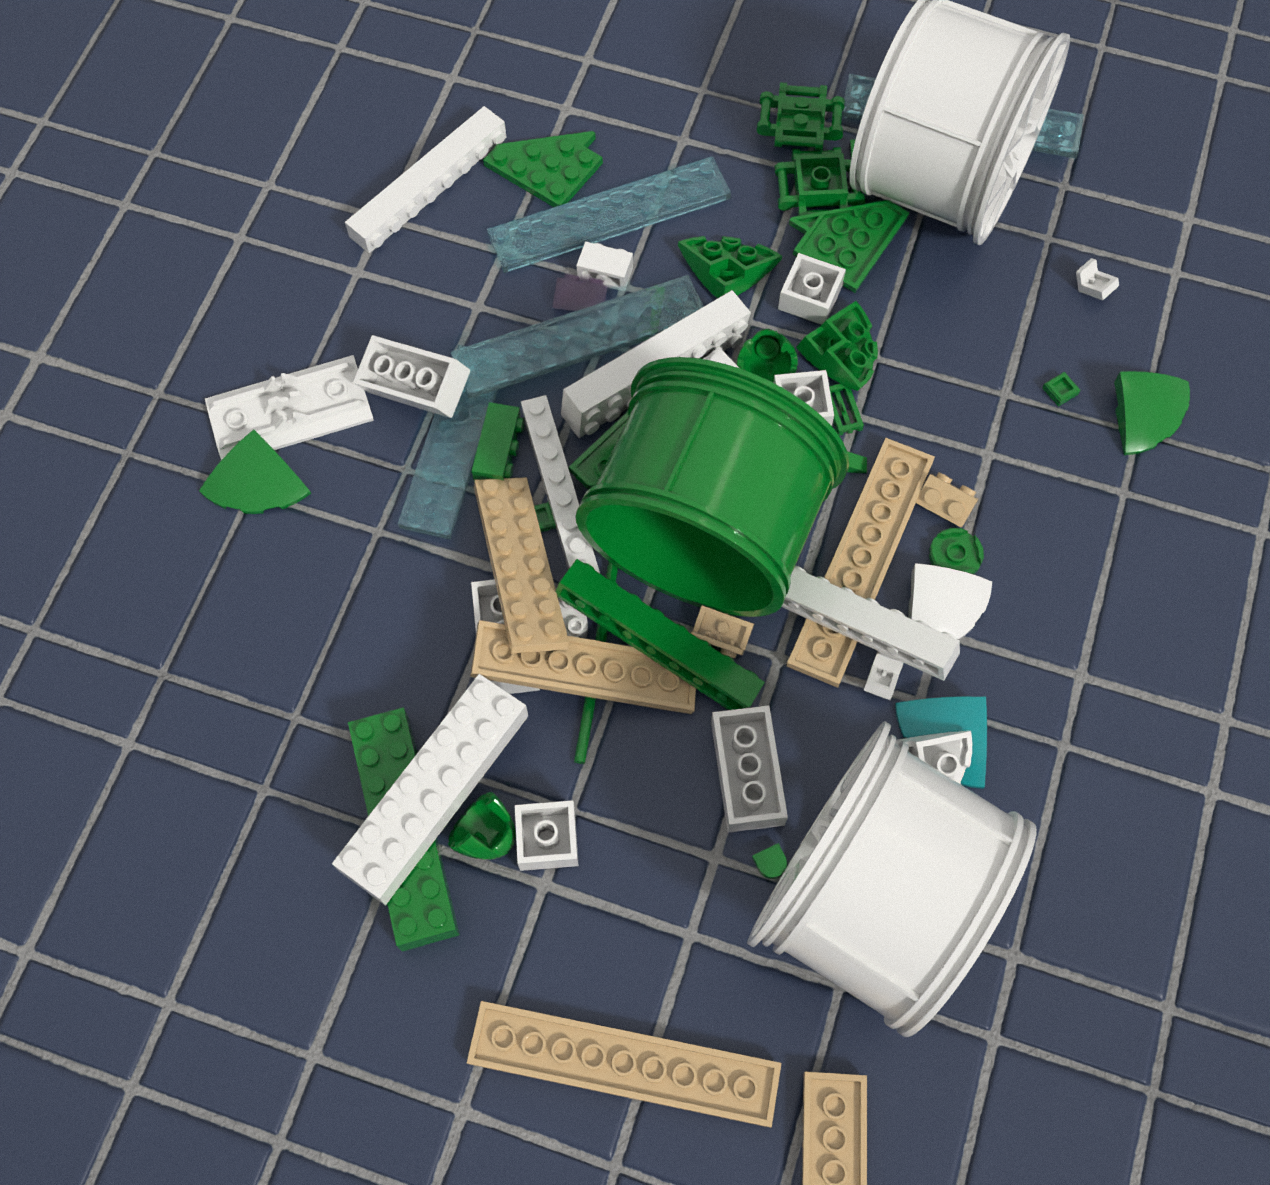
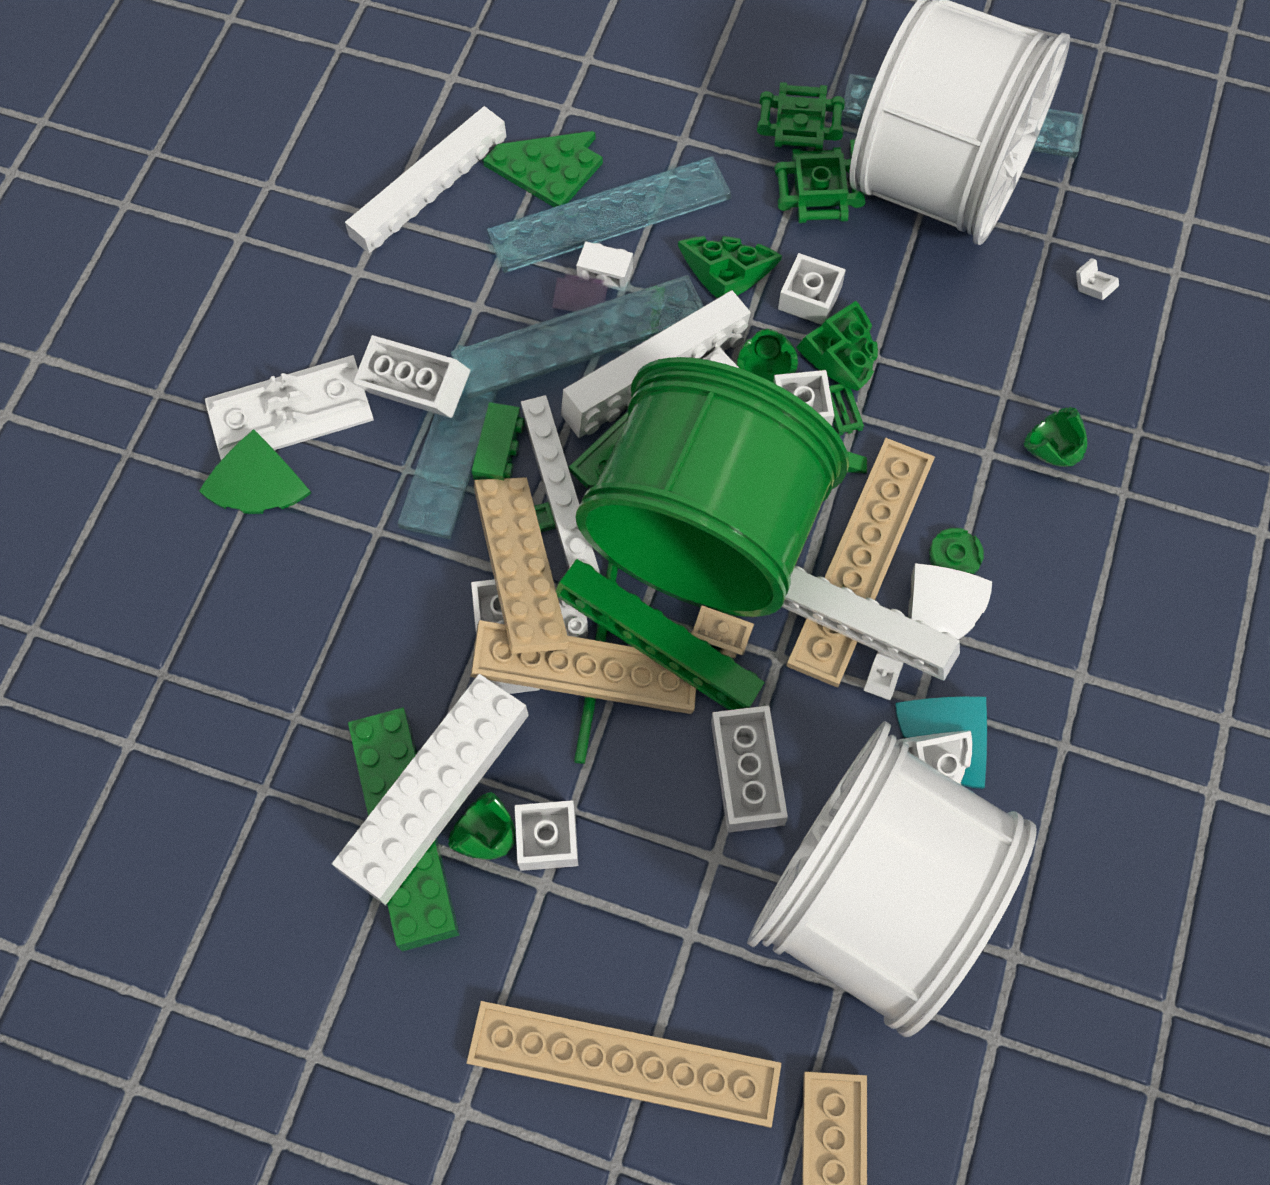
green tile [752,843,787,879] -> none
green wing [789,200,909,293] -> none
tan bracket [916,472,979,528] -> none
green tile [1042,372,1081,407] -> none
green brick [1114,371,1190,455] -> none
none -> green hair [1024,407,1087,467]

